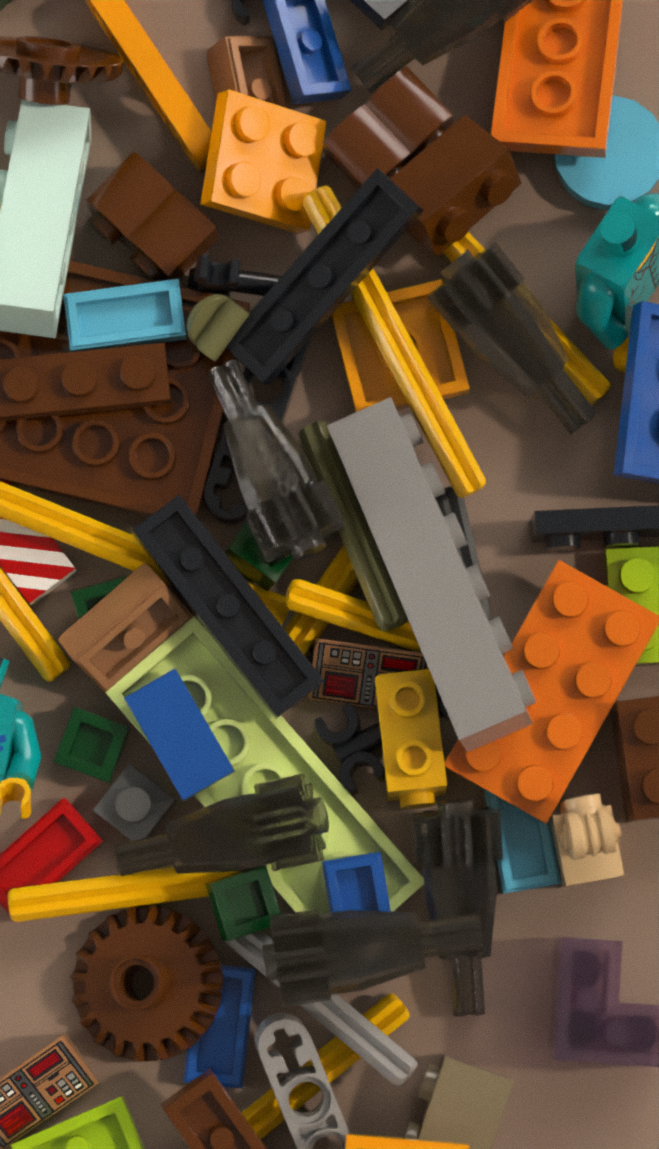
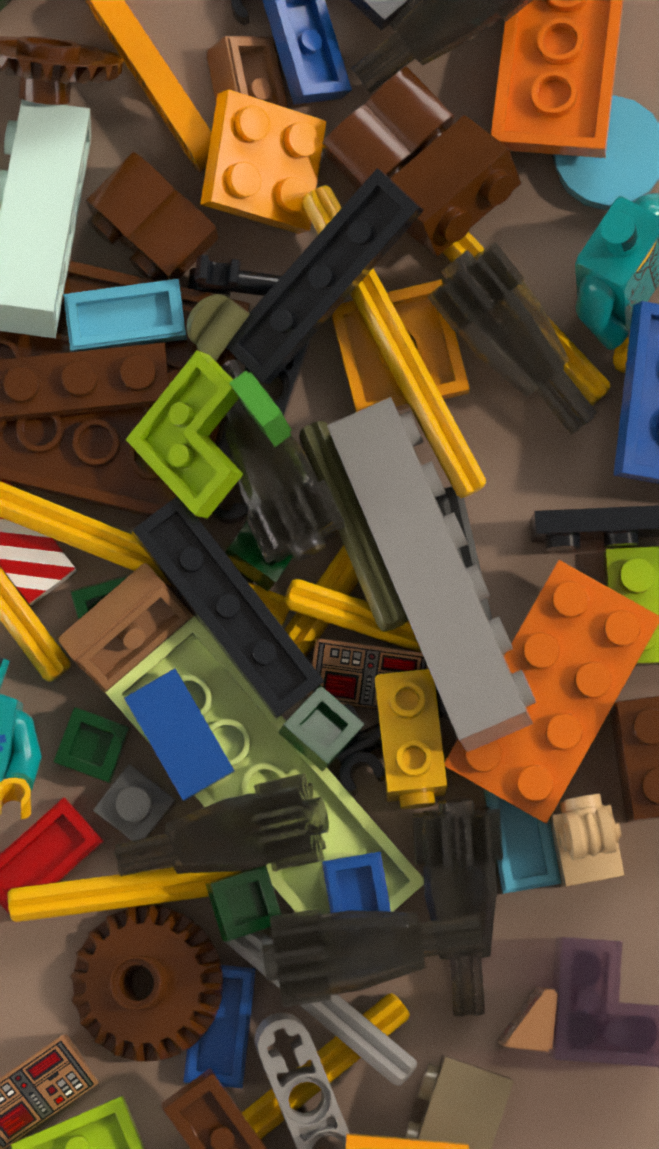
none -> lime plate [126,350,243,519]
none -> bright green tile [230,371,291,447]
none -> plate [278,685,365,772]
none -> medium nougat slope [497,986,557,1052]

